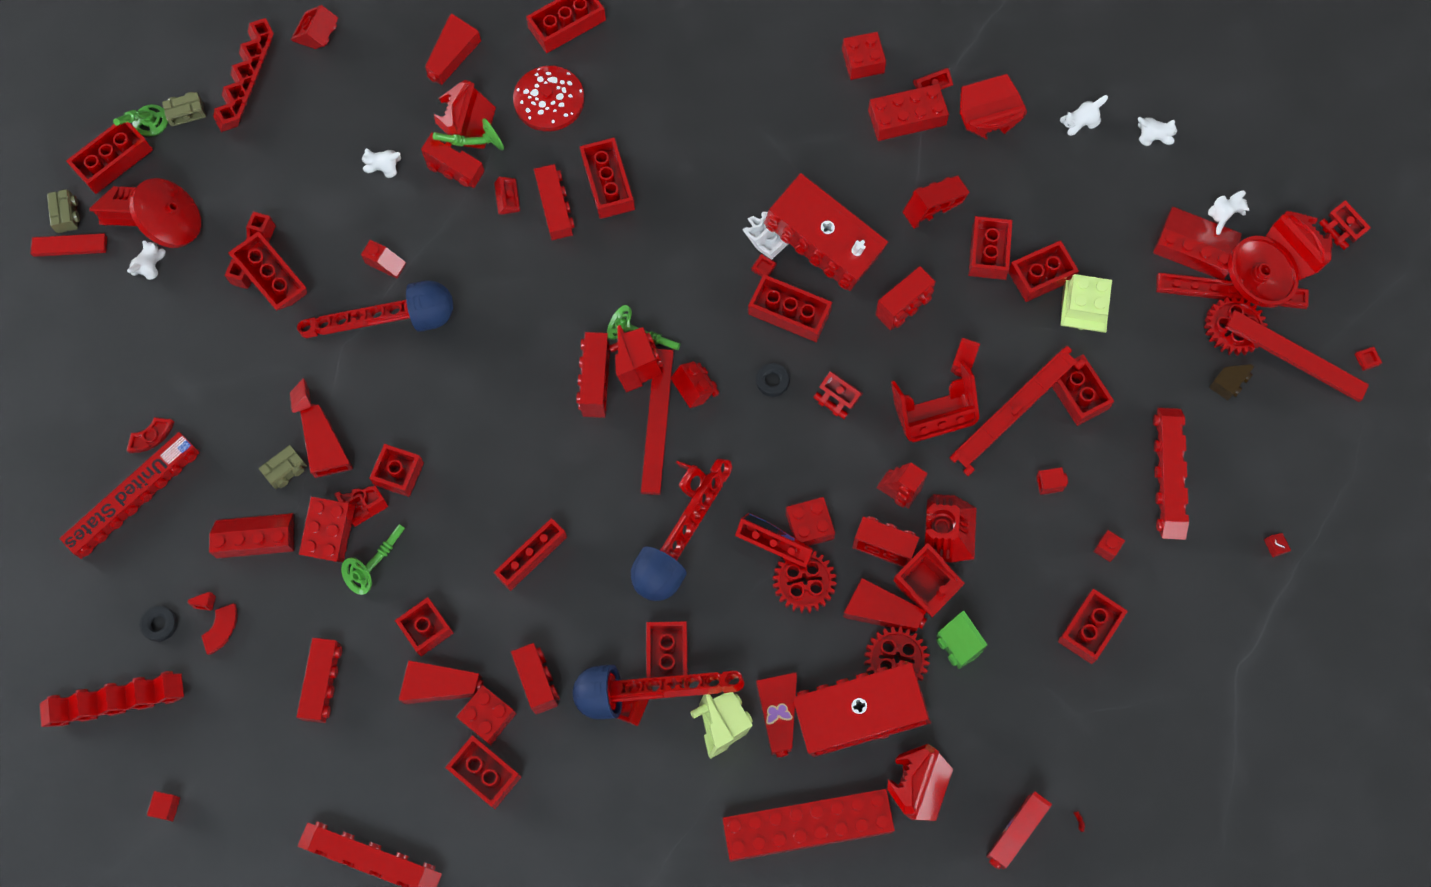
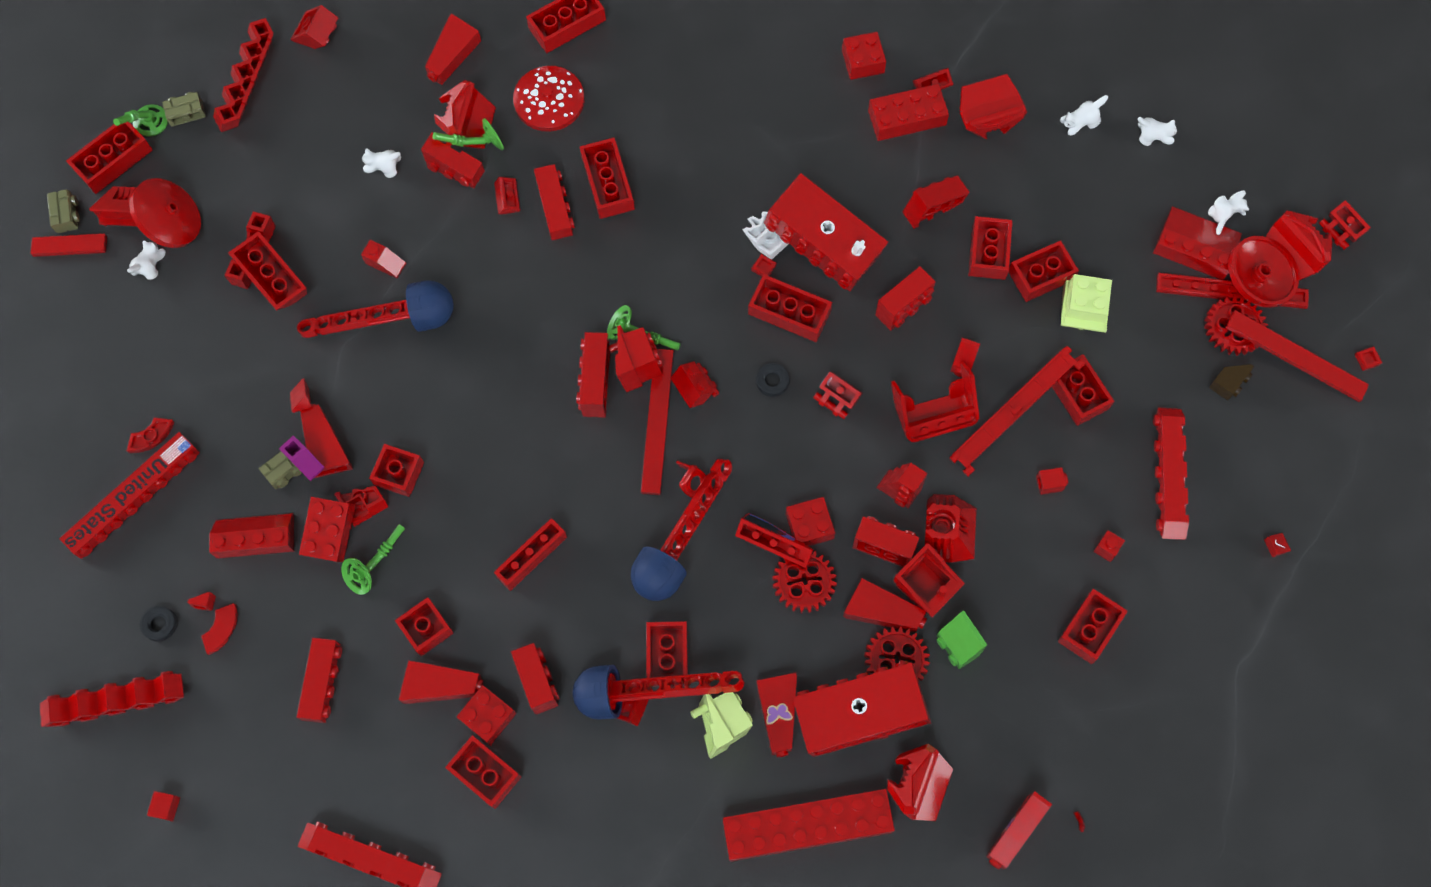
none -> magenta slope [279,435,325,481]

